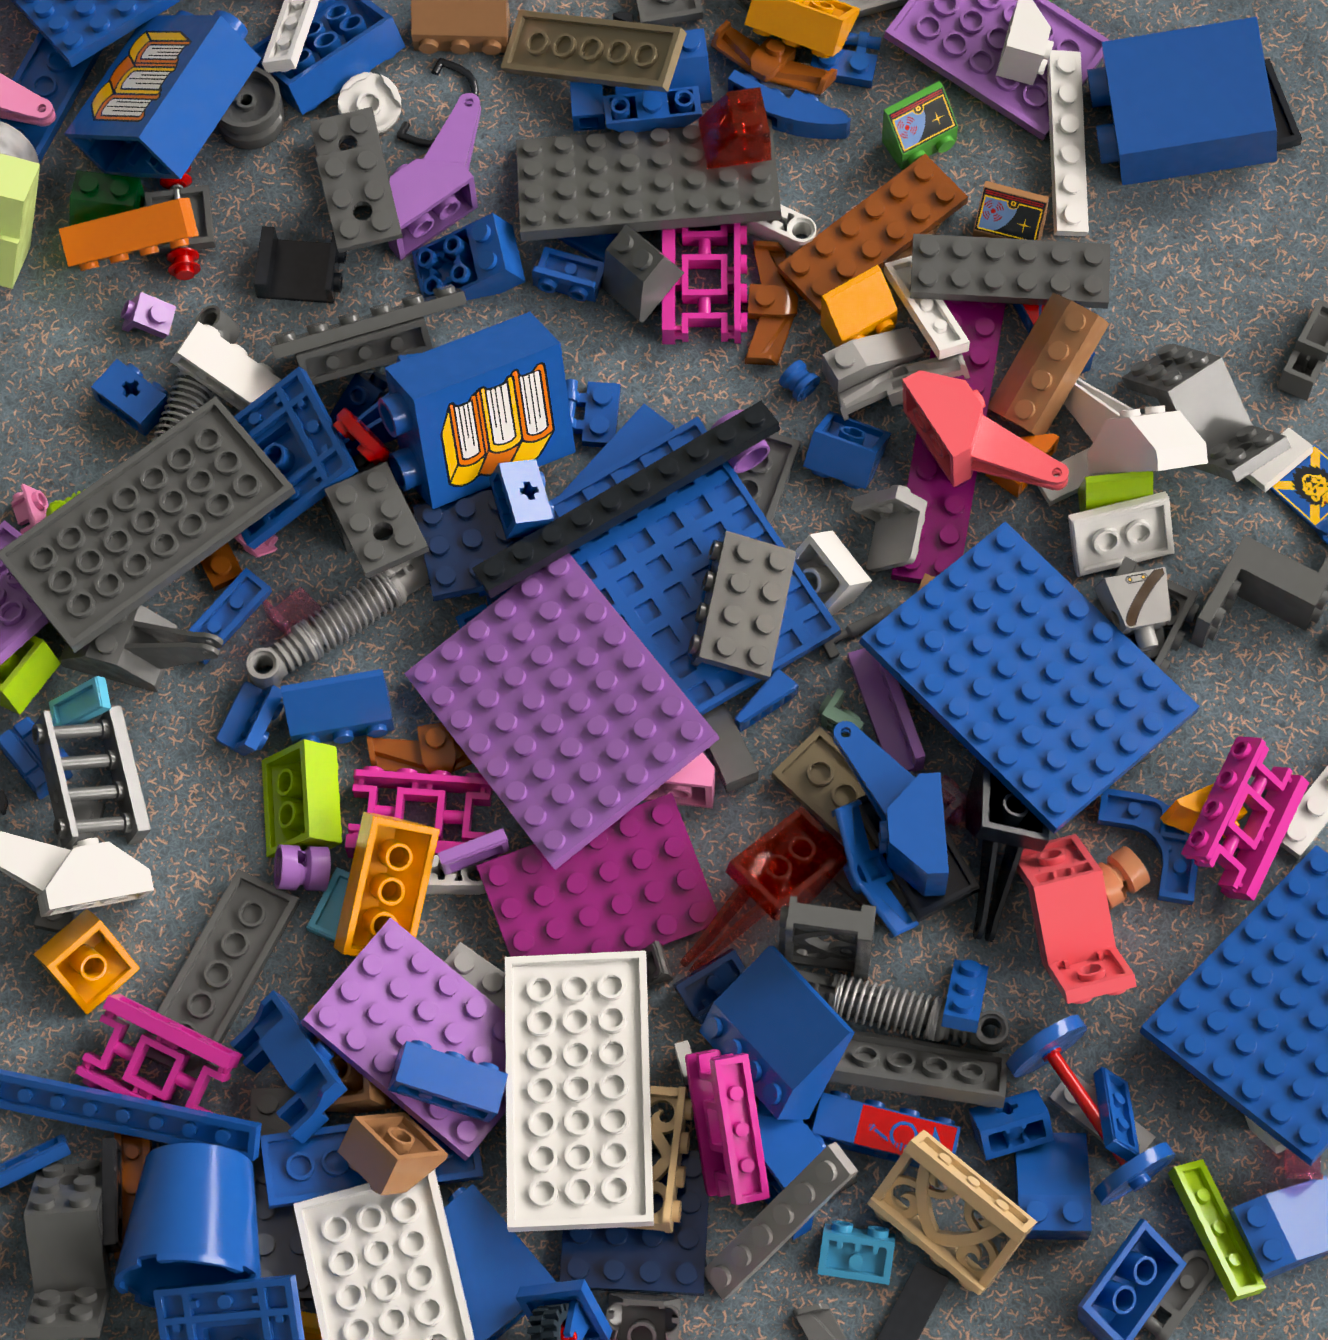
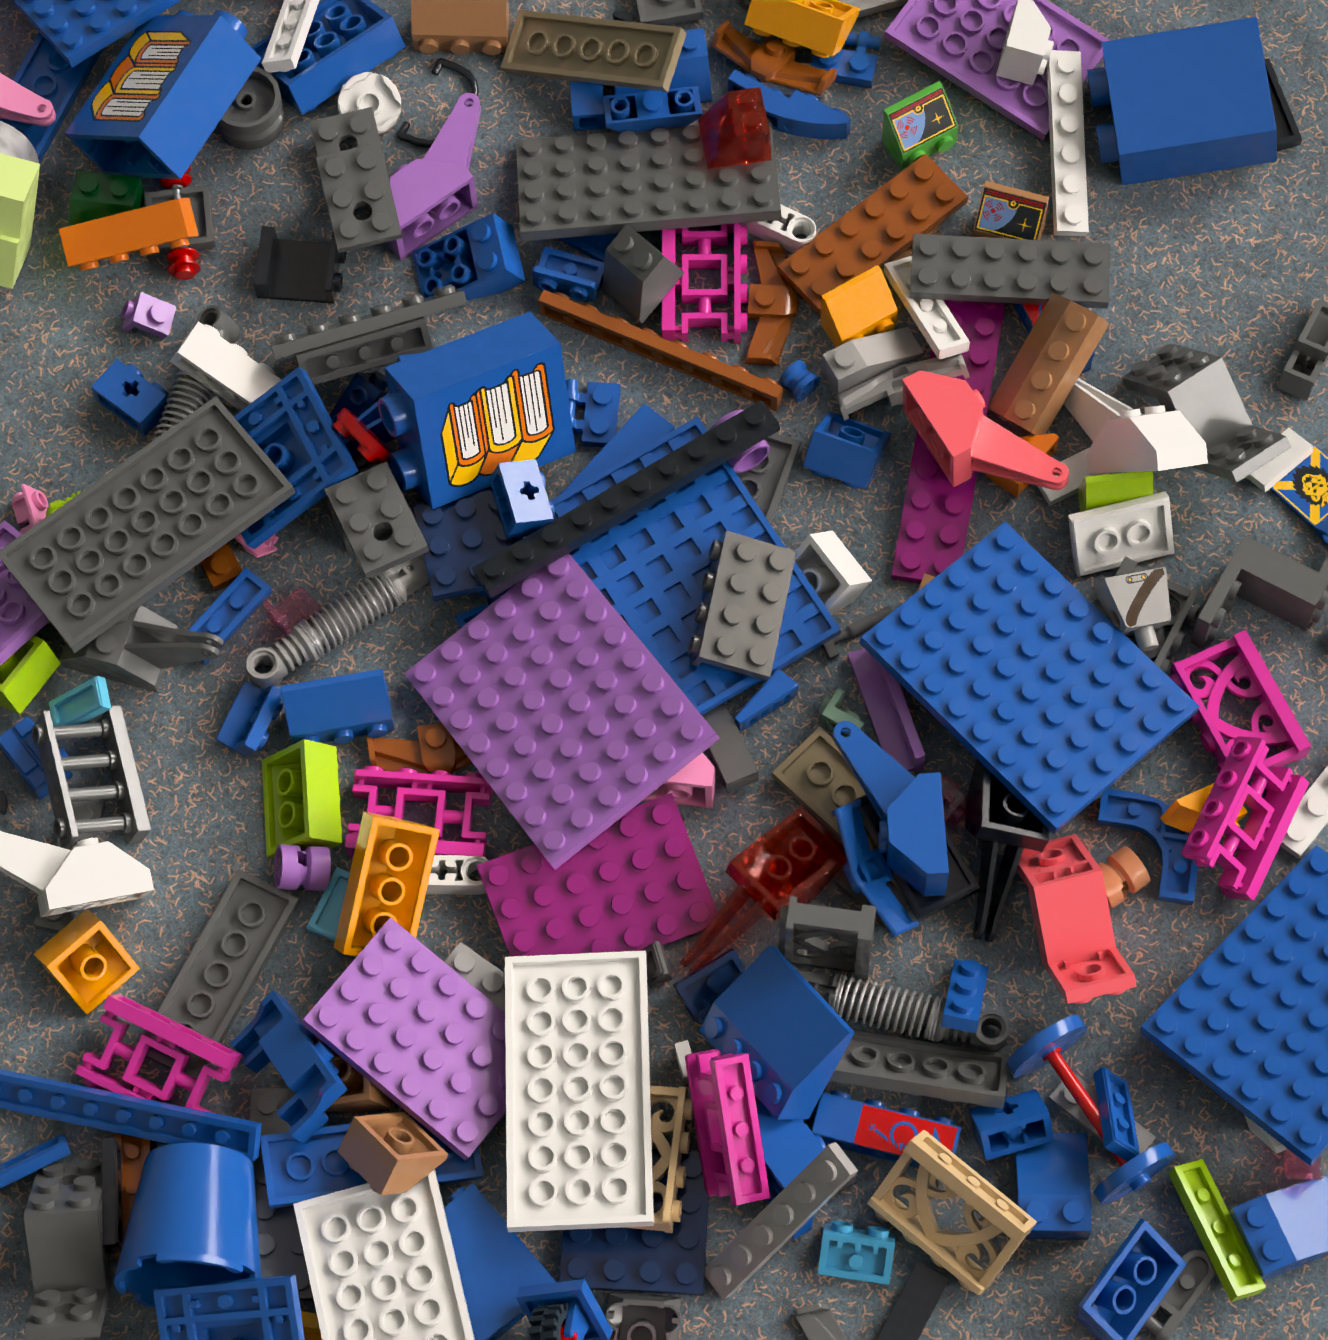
brick [388,1040,508,1123] -> none
medium lavender tile [438,828,510,875] -> none
light grey bracket [851,485,928,572] -> none
none -> dark orange plate [538,290,783,411]
none -> dark pink fence [1168,630,1311,782]

